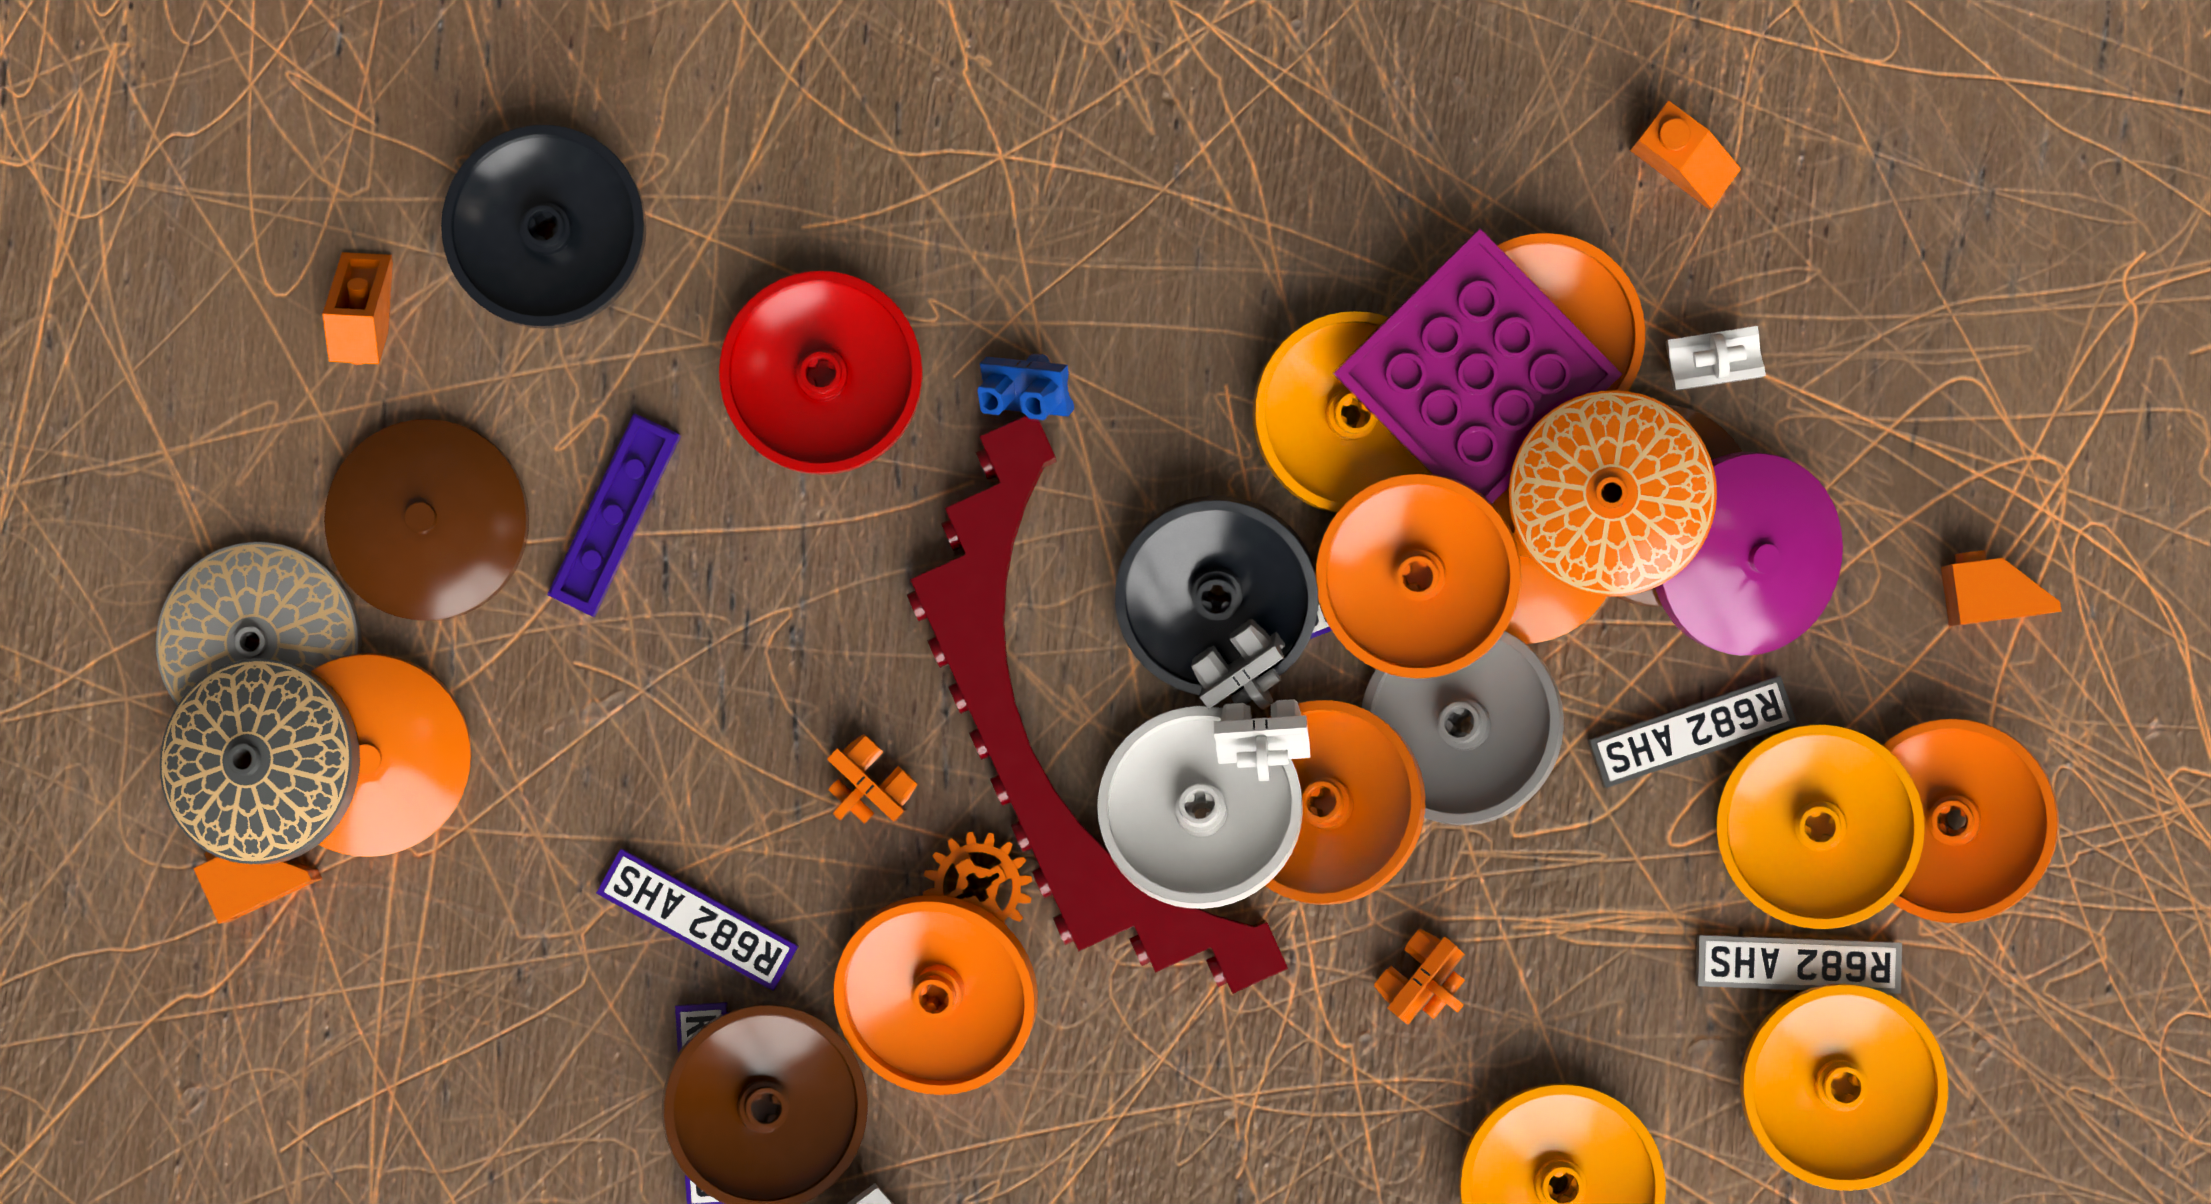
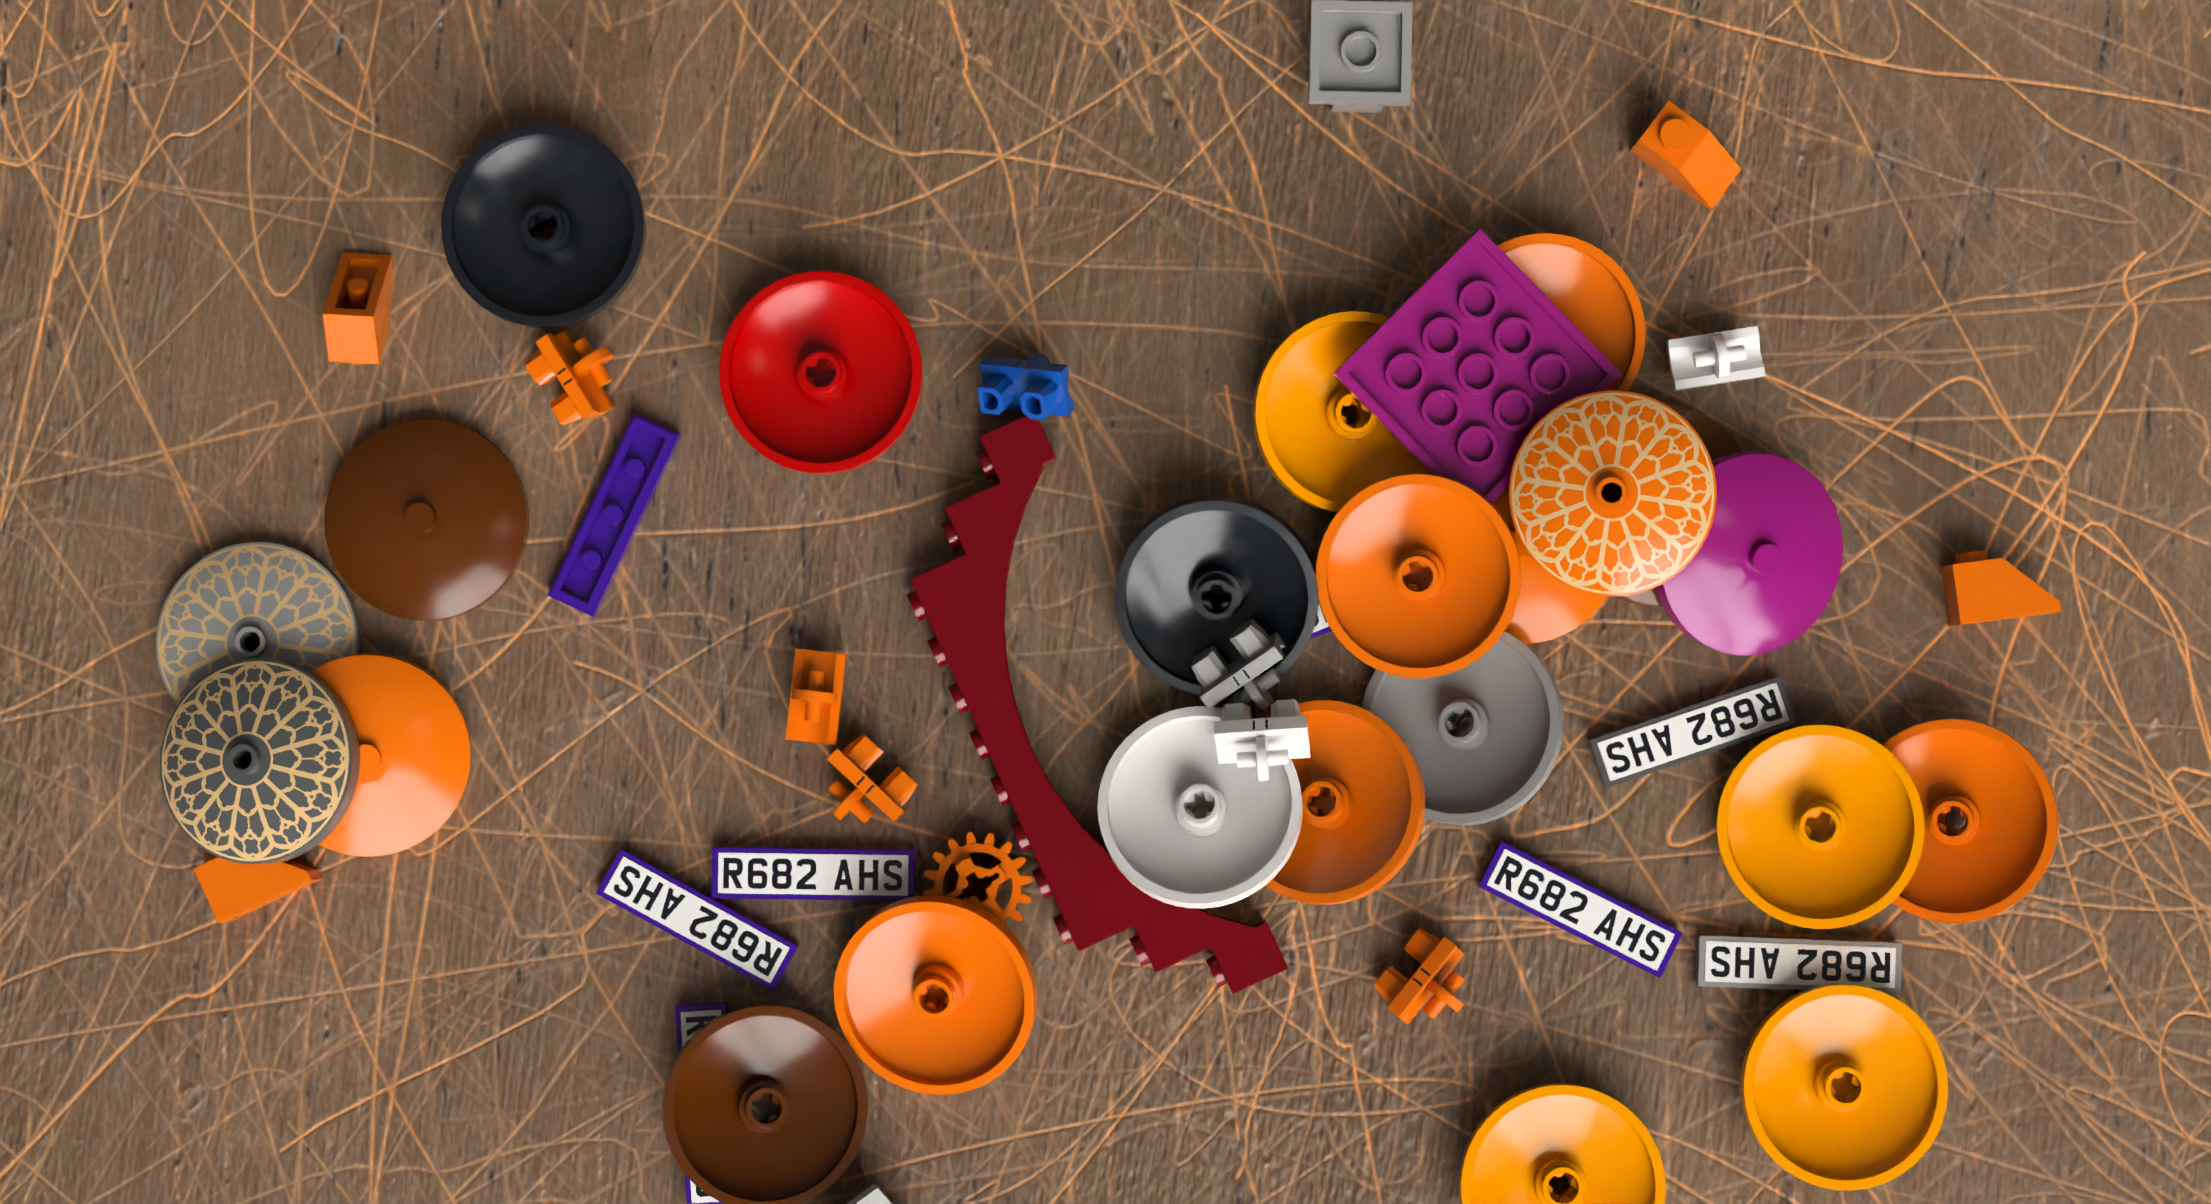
none -> orange hips [525,330,615,425]
none -> tile [711,847,916,901]
none -> orange hips [785,648,847,745]
none -> light grey panel [1307,0,1413,113]
none -> tile [1477,841,1682,978]

